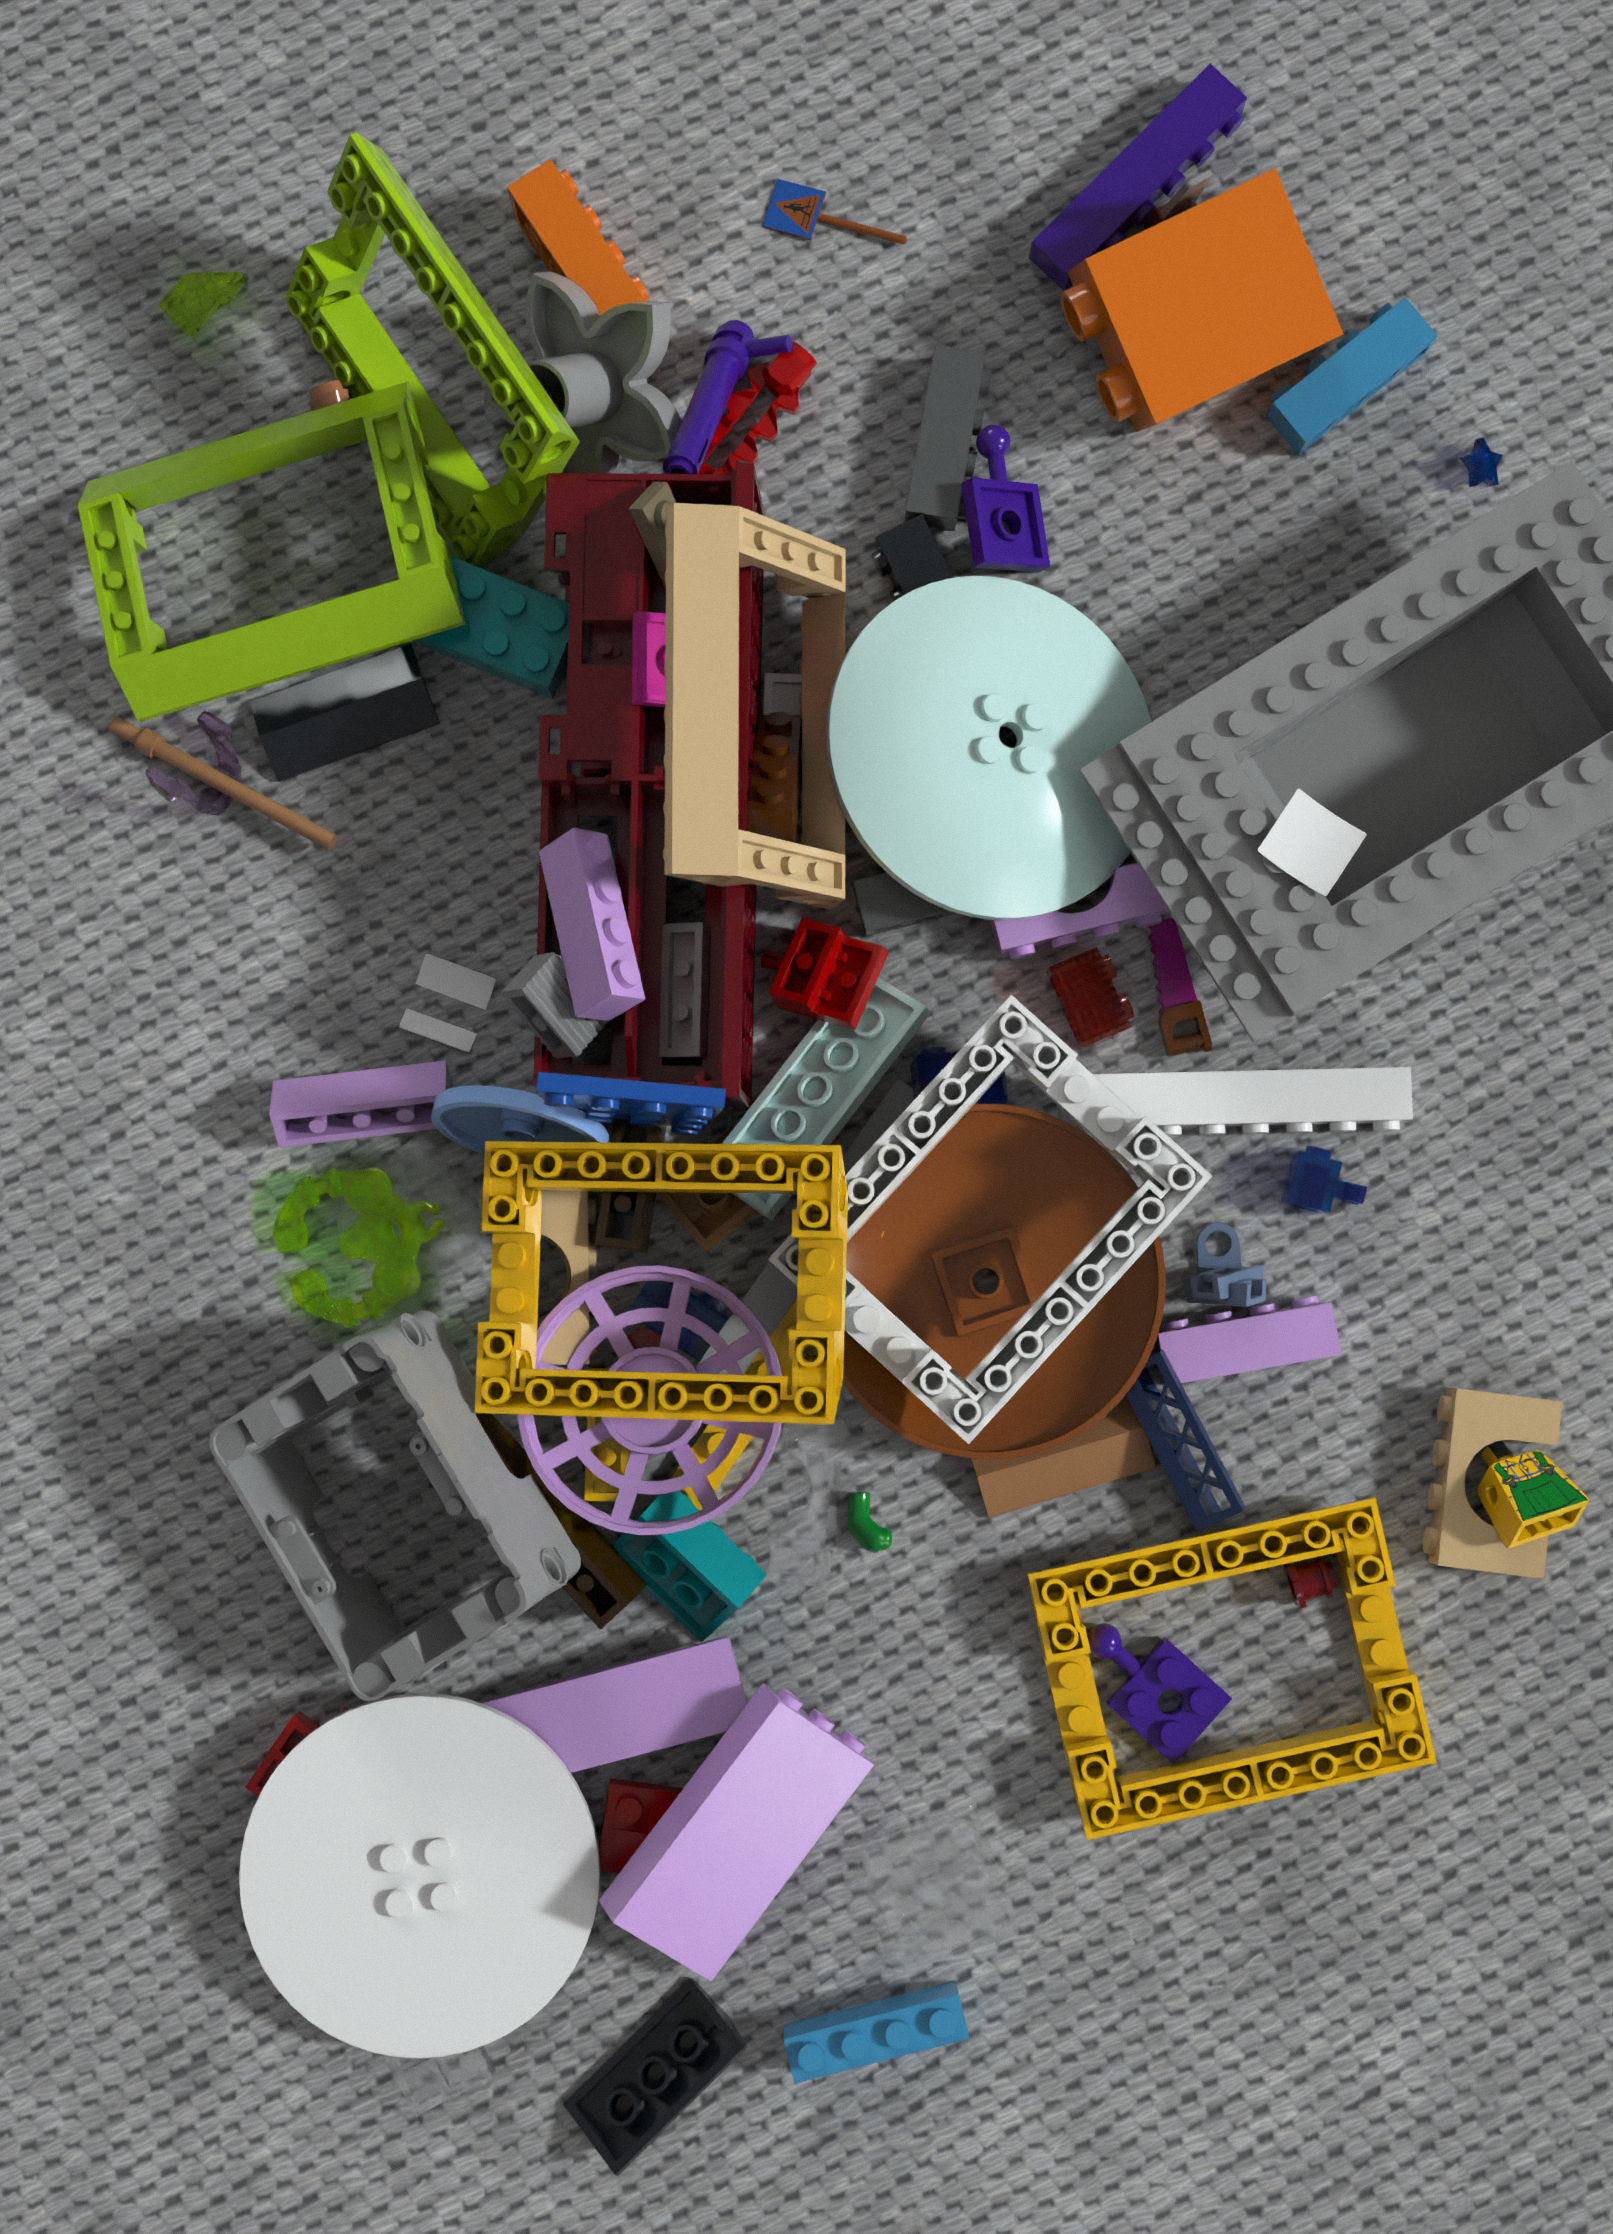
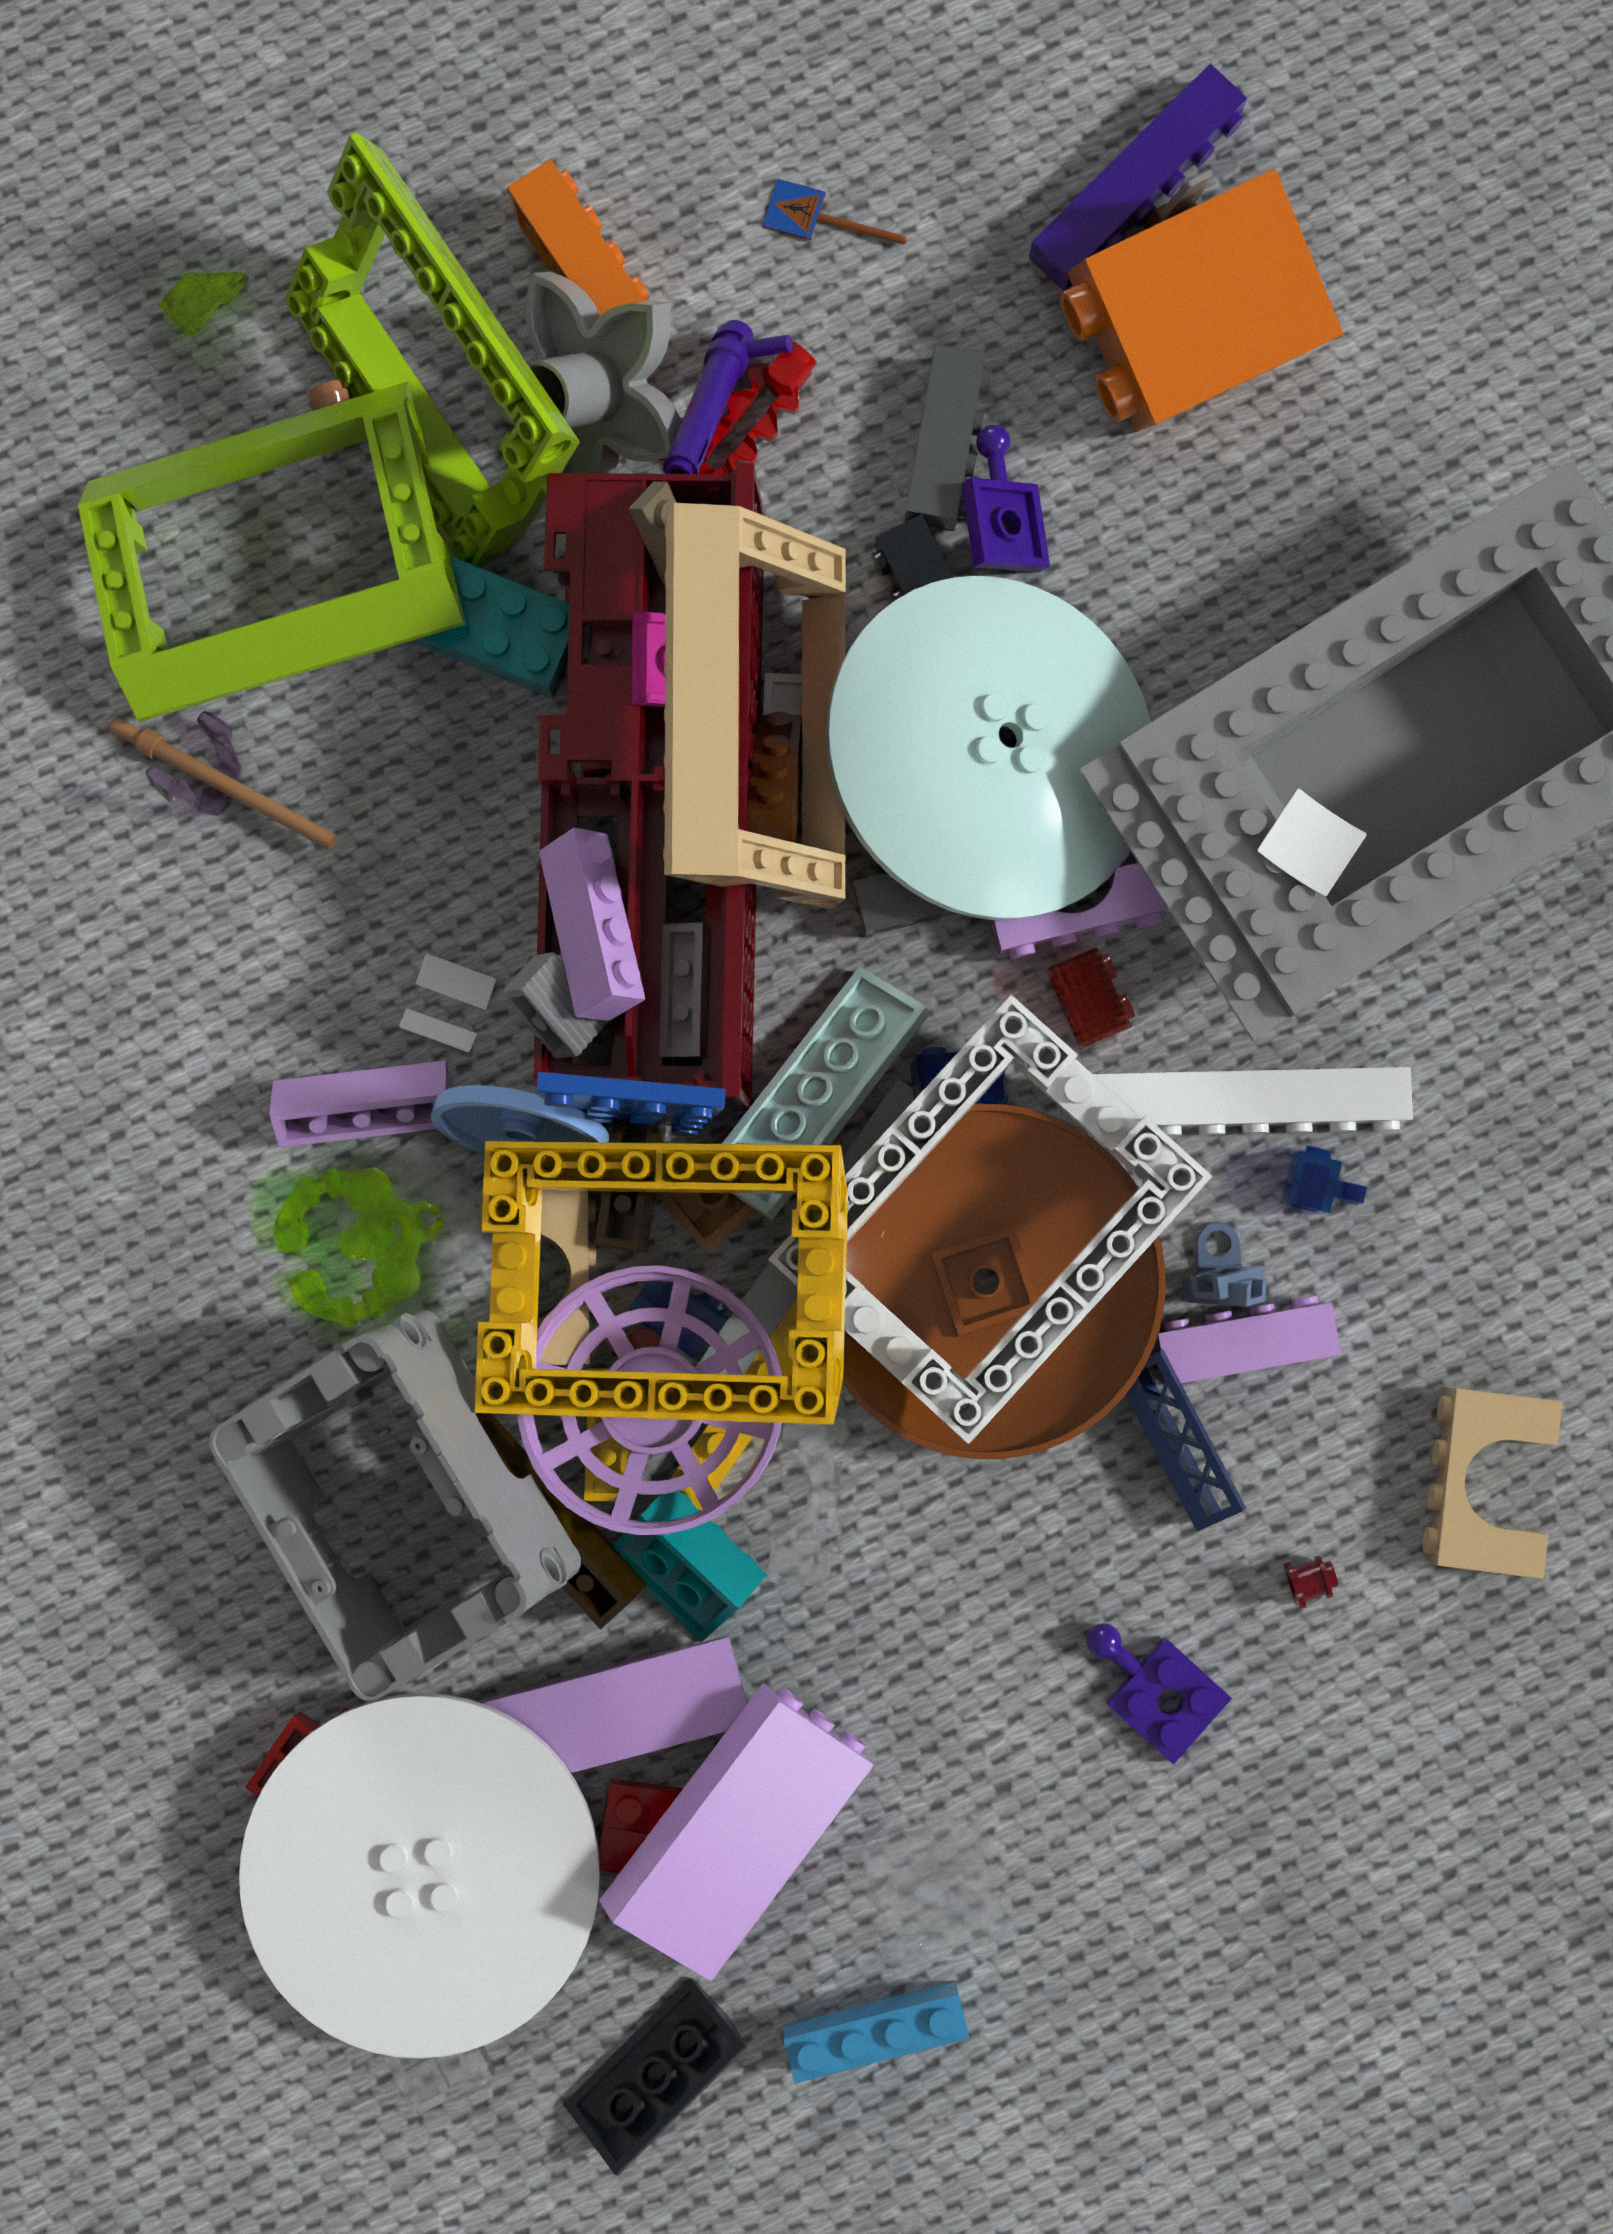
black slope [249,643,440,782] -> none
red plate [761,918,888,1030] -> none
green arm [847,1491,892,1553] -> none
medium nougat slope [970,1395,1156,1518] -> none
yellow slope [1027,1497,1437,1840] -> none
piece [1148,918,1213,1057] -> none
dark azure brick [1266,297,1439,455] -> none
clear blue piece [1460,437,1503,487] -> none
torso [1477,1441,1590,1549] -> none

